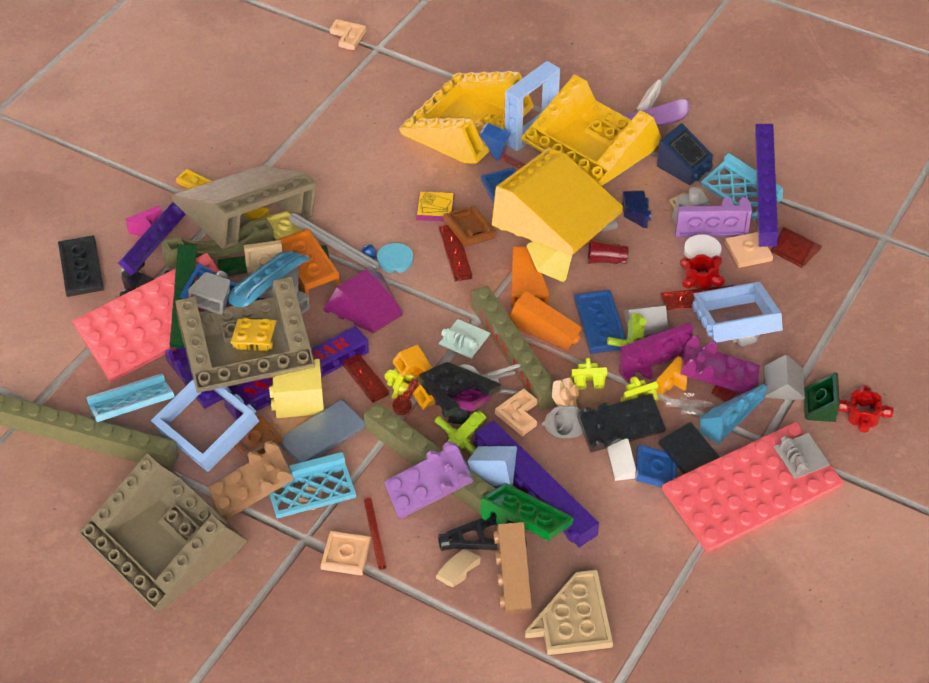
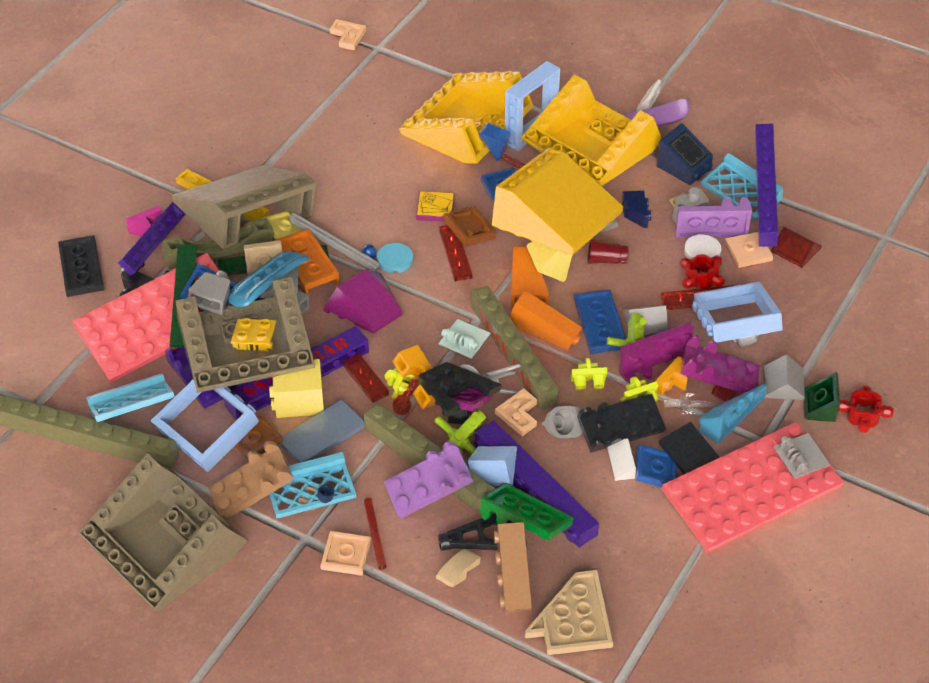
light nougat plate [552,378,579,407] -> none
none -> dark blue hinge [317,485,334,503]

